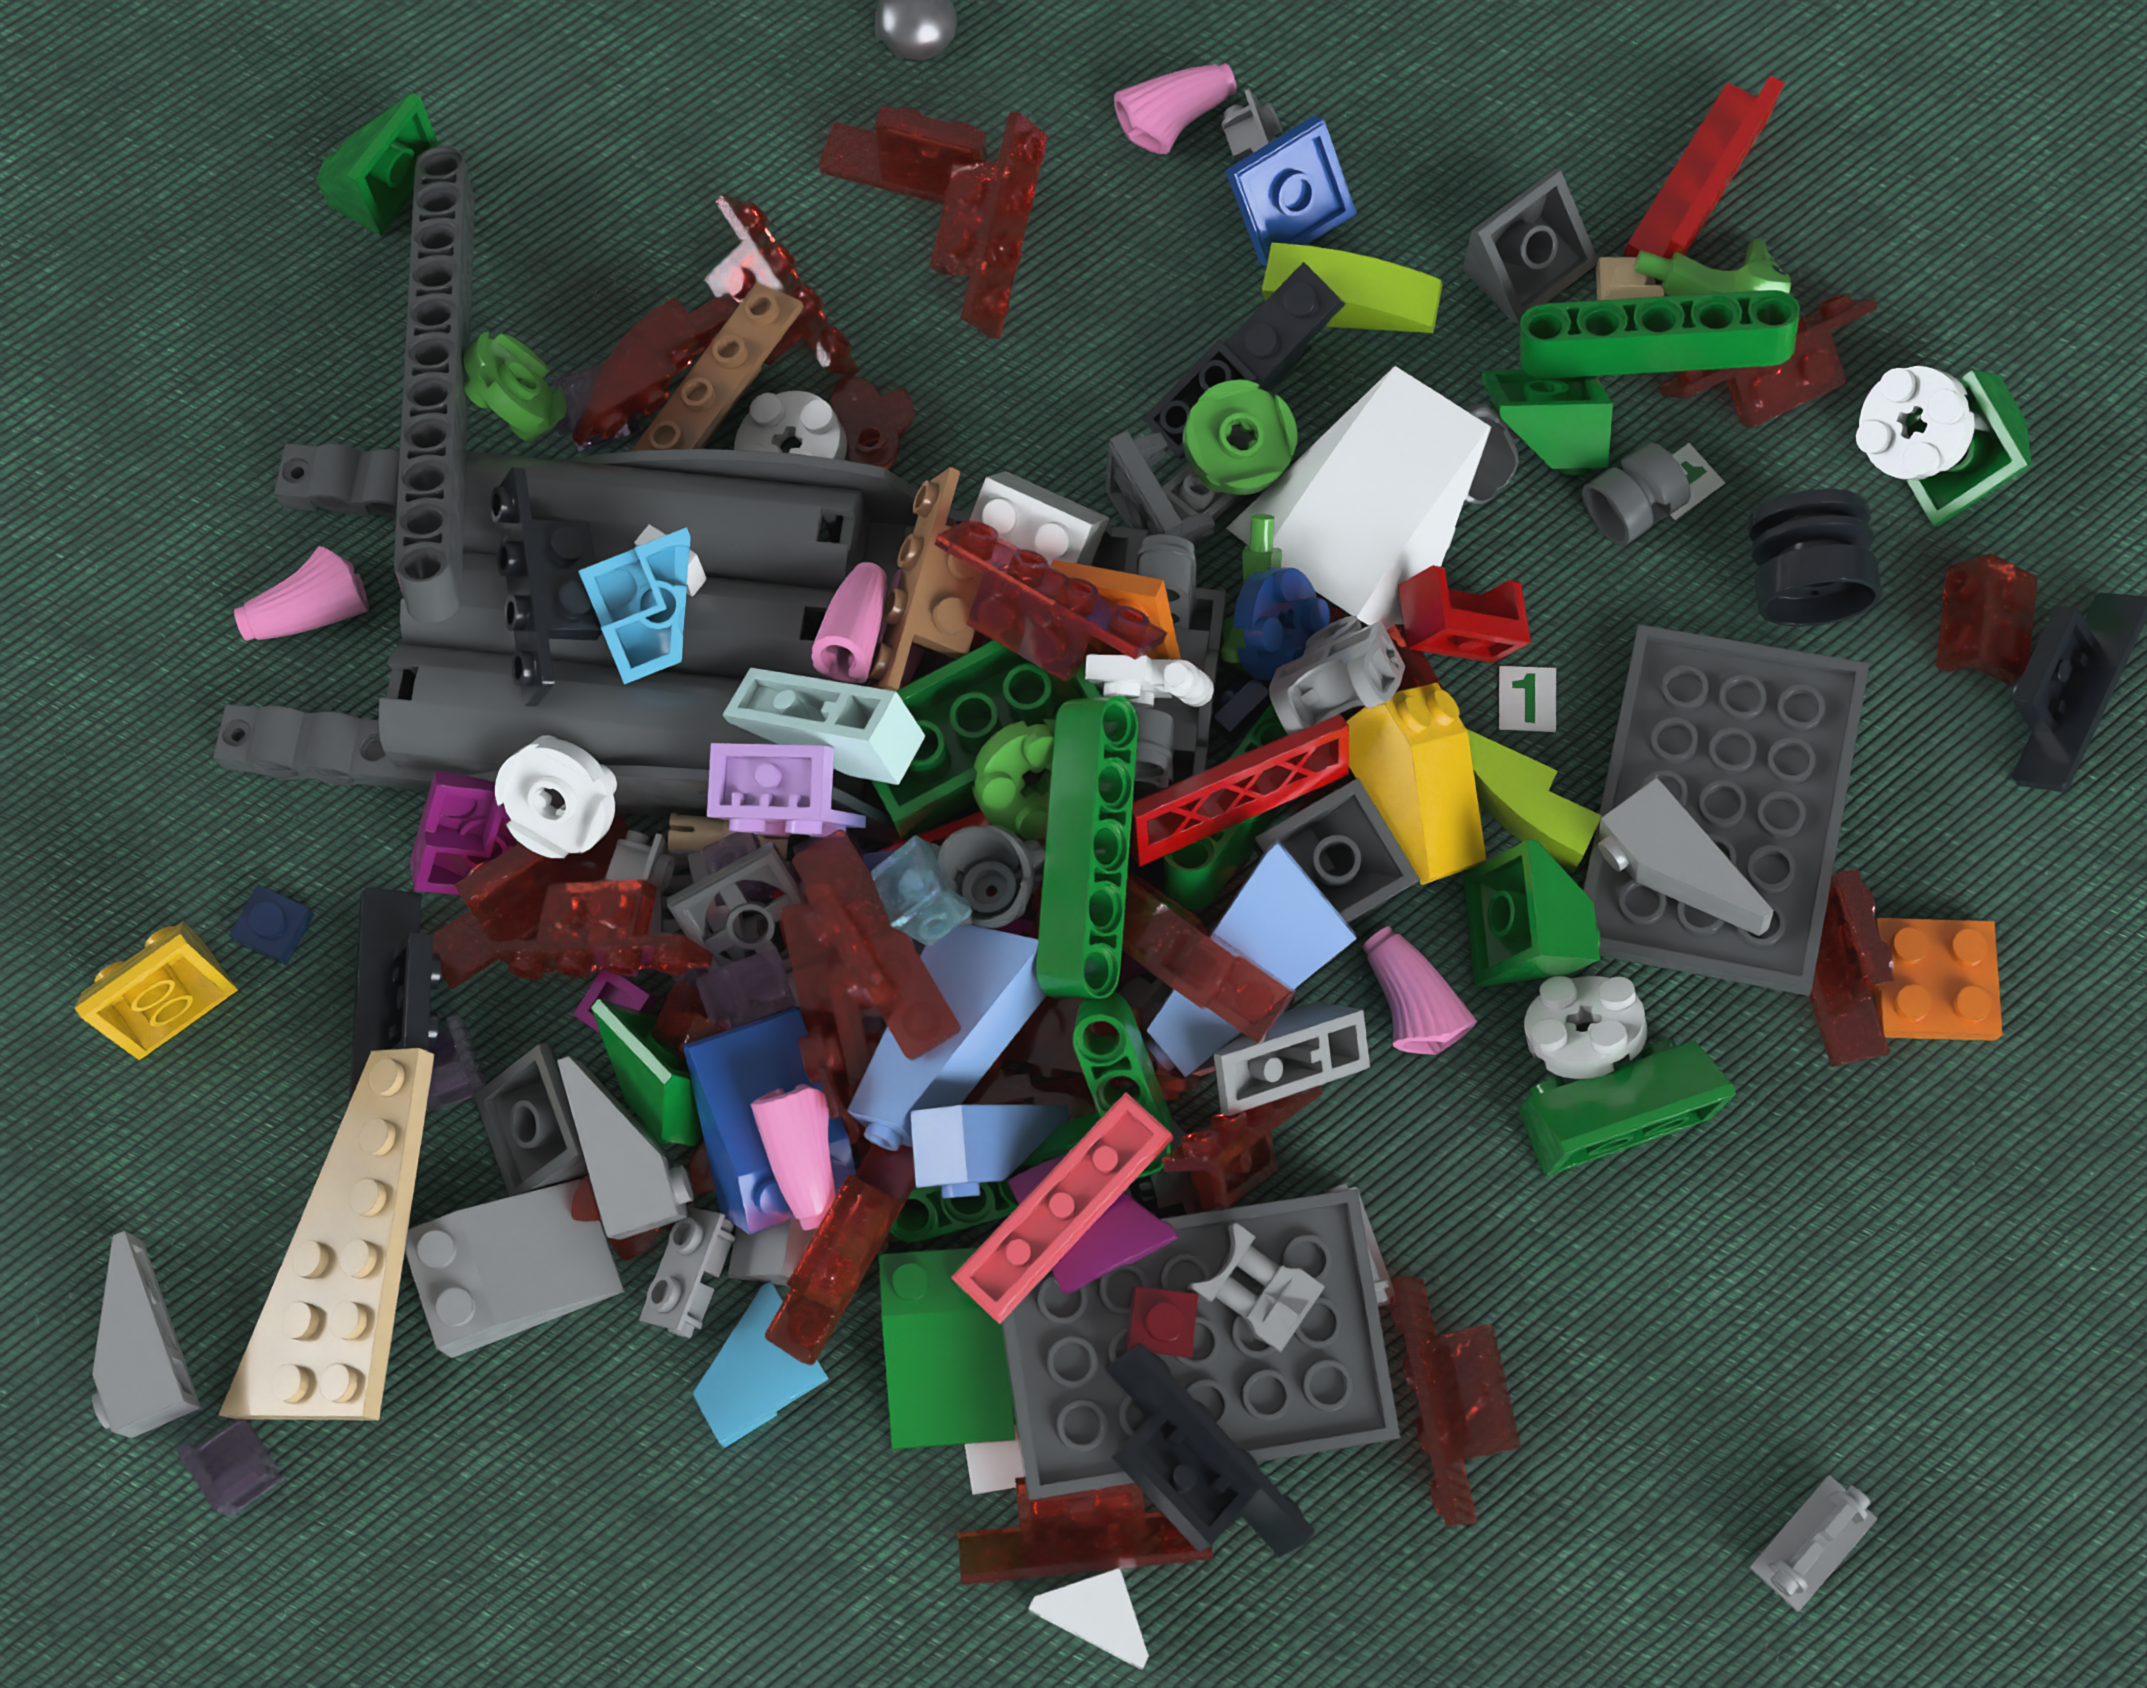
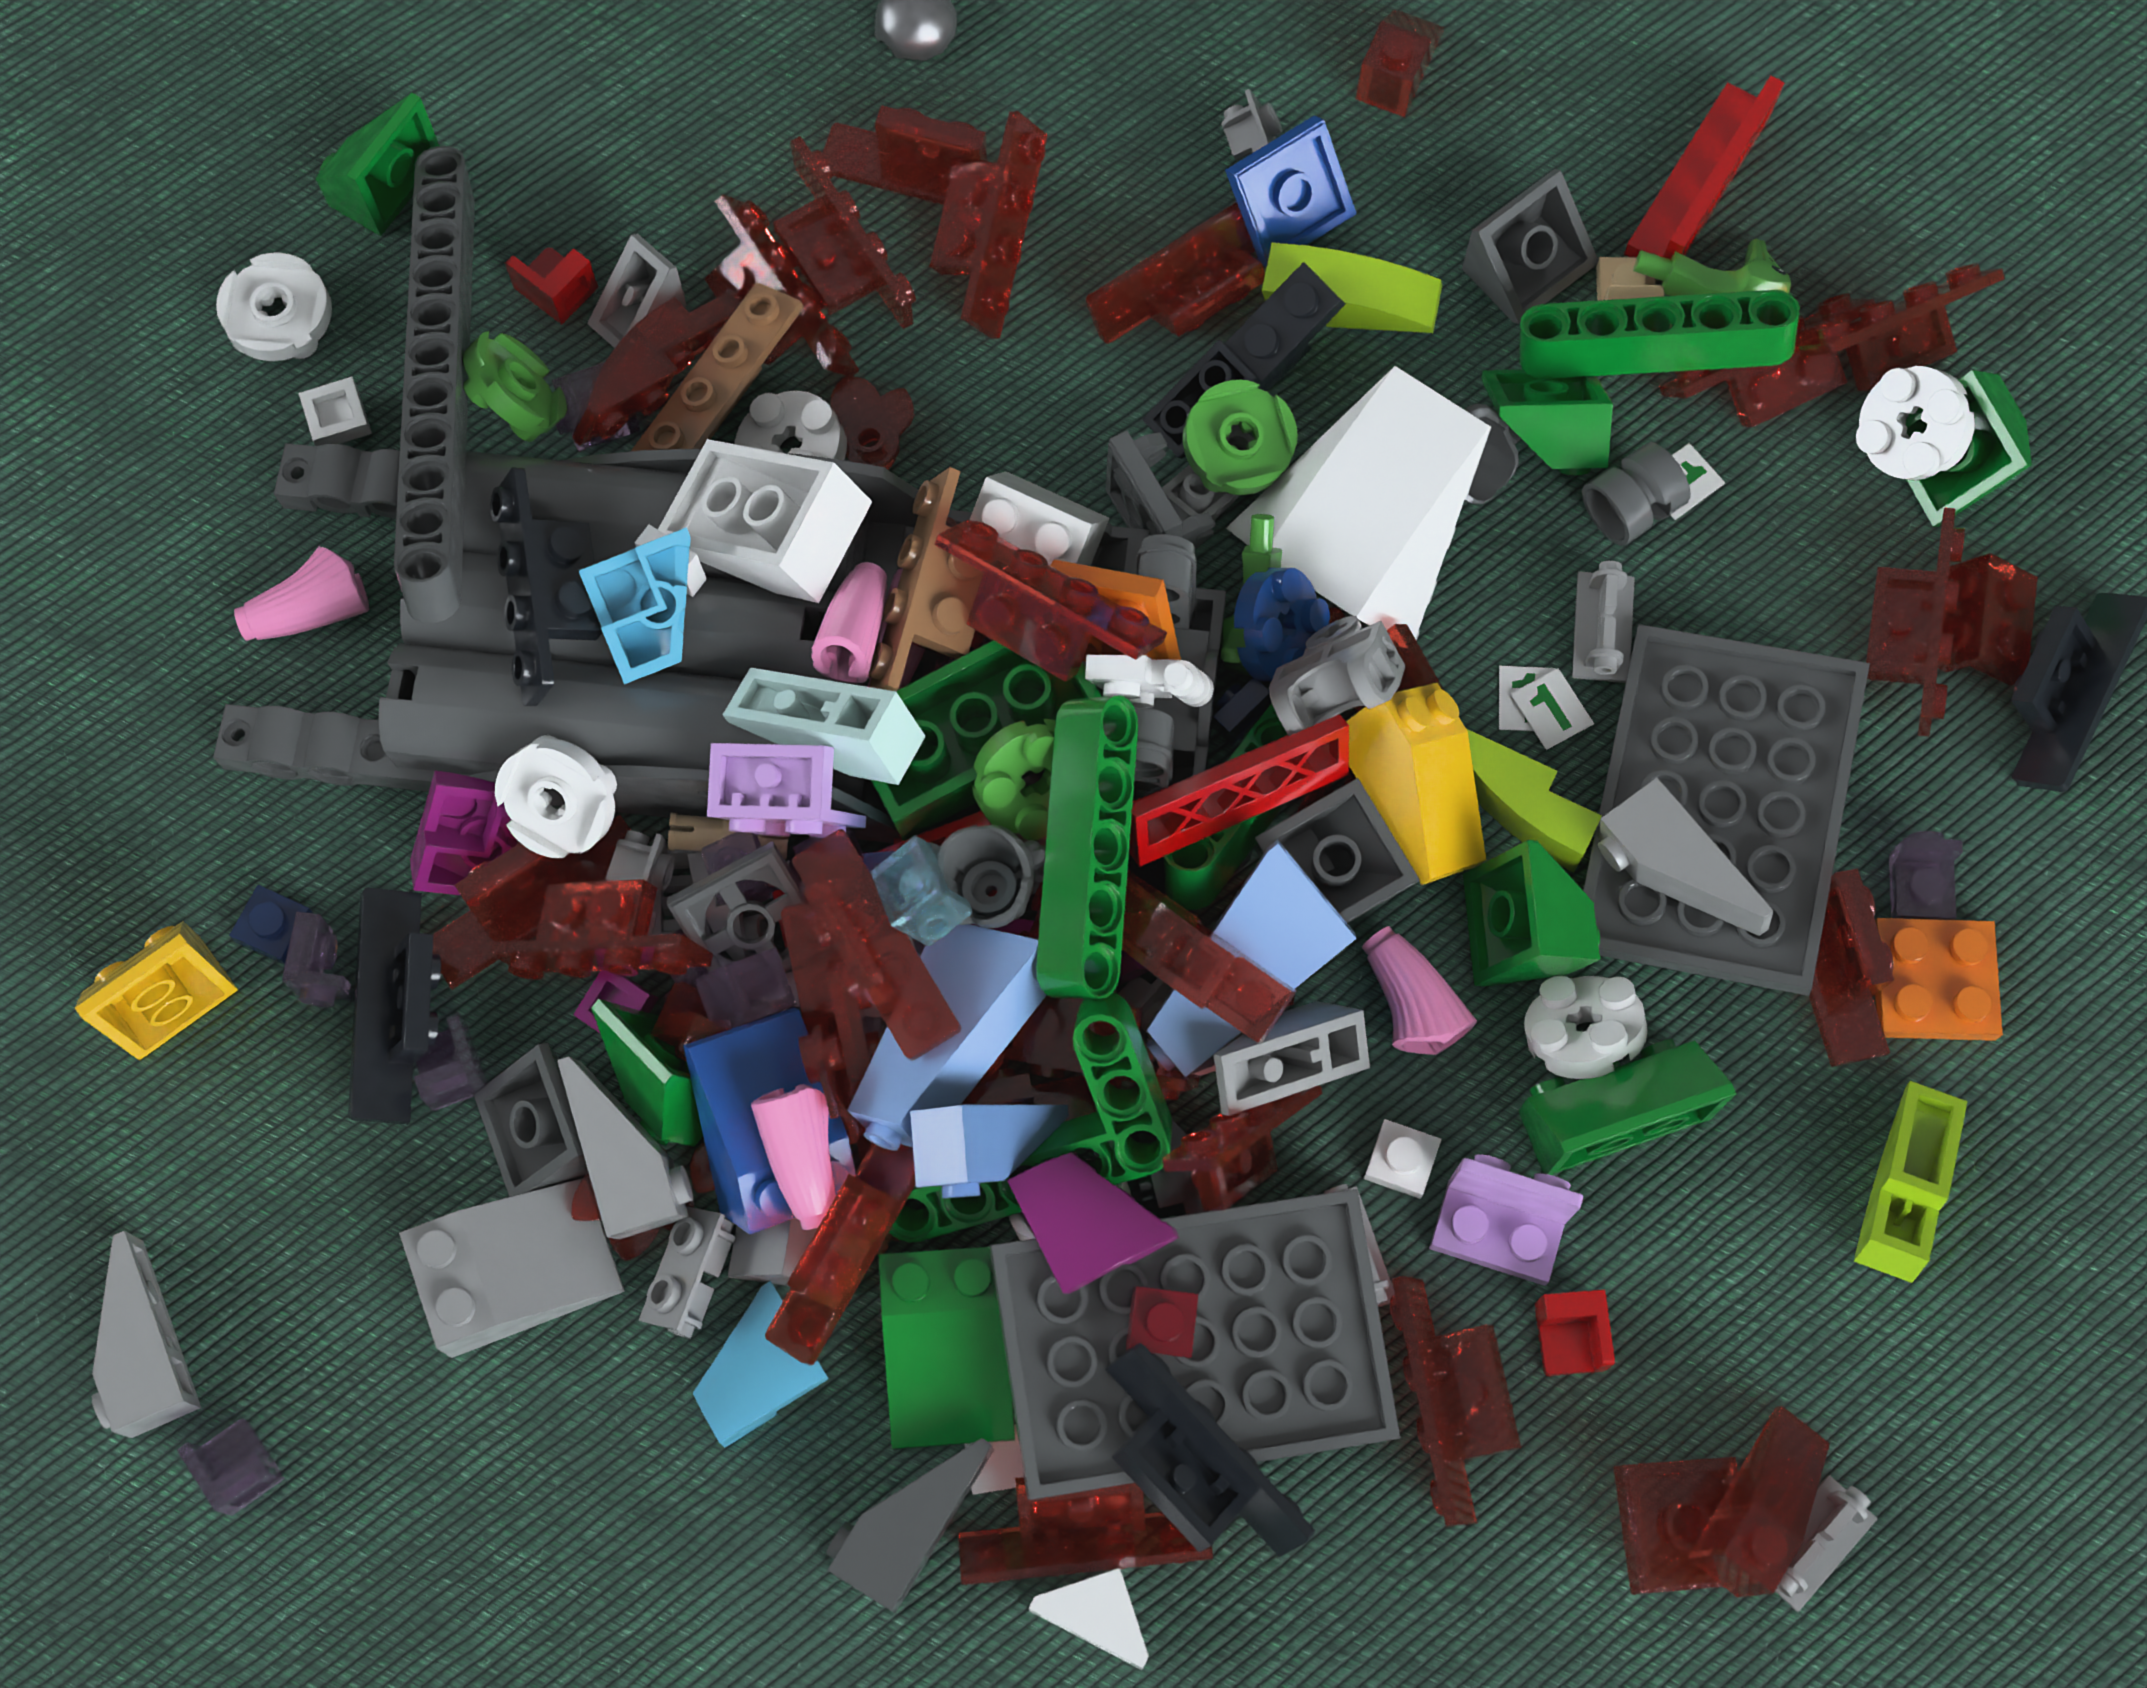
tan wing [219,1048,434,1420] -> none
coral tile [951,1092,1173,1324] -> none
bright pink piece [1114,63,1237,154] -> none
light grey piece [1188,1223,1325,1352] -> none
red panel [1398,565,1531,663] -> none
black wheel [1747,489,1882,627] -> none
none -> white plate [216,253,332,361]
none -> clear purple bracket [282,912,355,1007]
none -> white plate [299,377,372,447]
none -> red panel [505,247,598,325]
none -> light grey slope [587,234,687,357]
none -> white slope [658,439,872,603]
none -> clear red bracket [773,136,916,329]
none -> dark grey slope [826,1438,994,1613]
none -> clear red bracket [1085,202,1265,344]
none -> clear red slope [1356,9,1444,117]
none -> white plate [1364,1119,1441,1199]
none -> lavender bracket [1429,1155,1583,1286]
none -> white sticker [1510,668,1594,750]
none -> red panel [1535,1290,1615,1376]
none -> light grey hinge [1572,561,1635,683]
none -> clear red plate [1613,1457,1755,1595]
none -> clear red slope [1688,1406,1830,1598]
none -> clear red bracket [1798,263,2005,391]
none -> lime slope [1854,1081,1968,1283]
none -> clear red bracket [1866,507,1965,737]
none -> clear purple bracket [1889,831,1963,920]

